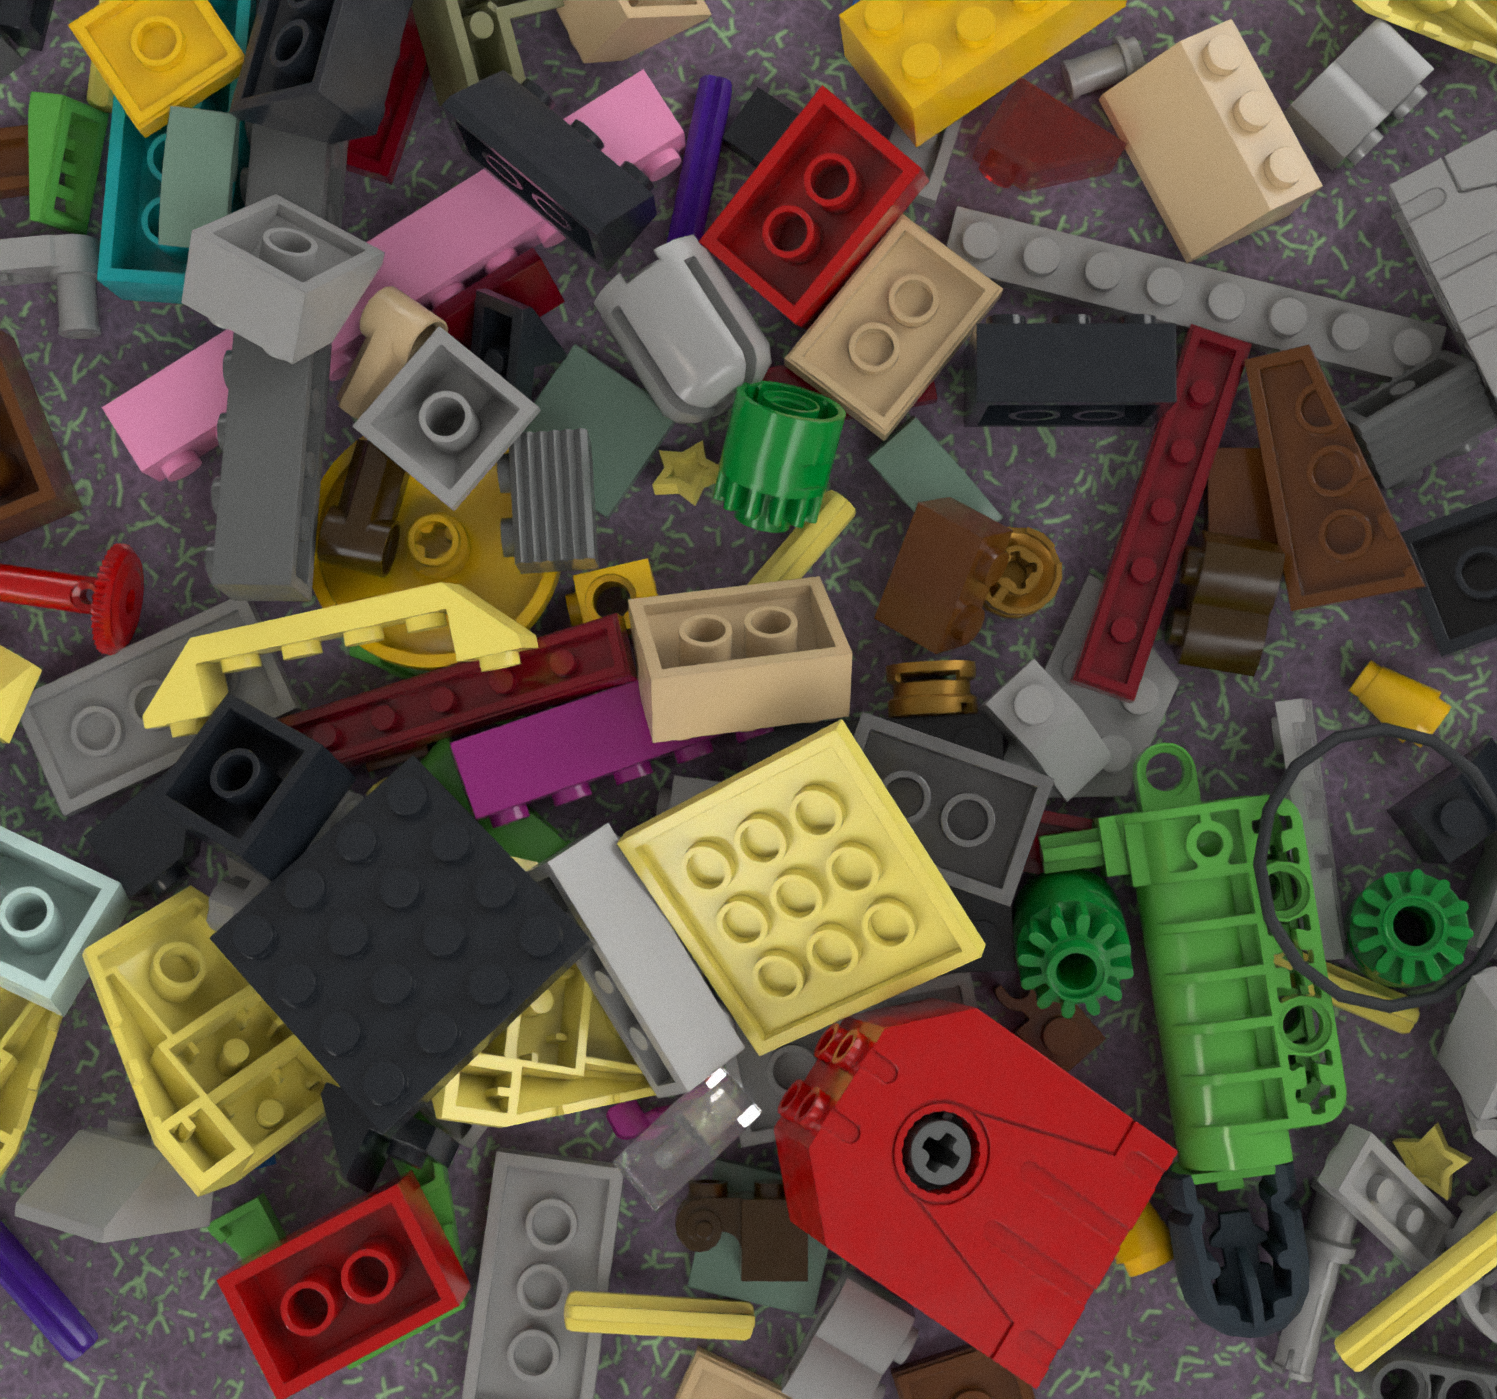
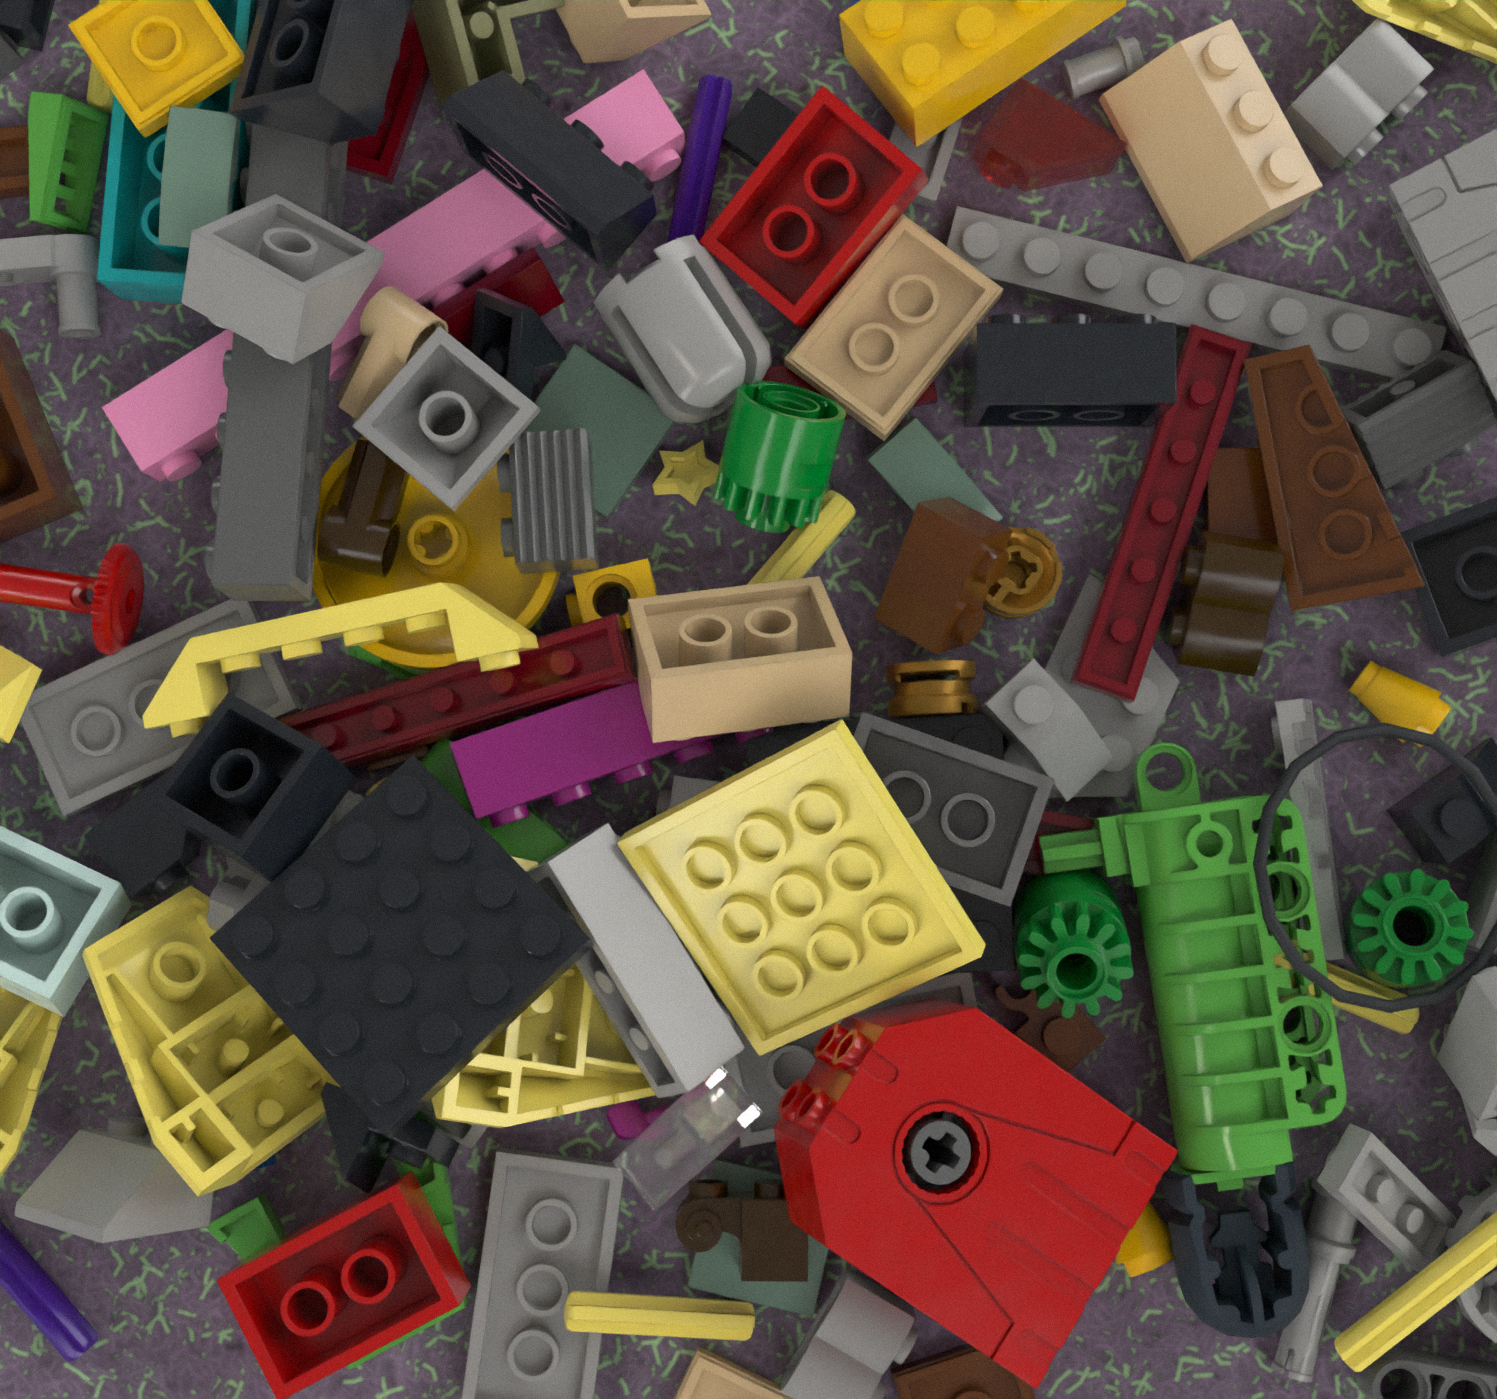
light yellow piece [1392,1122,1472,1201] -> none

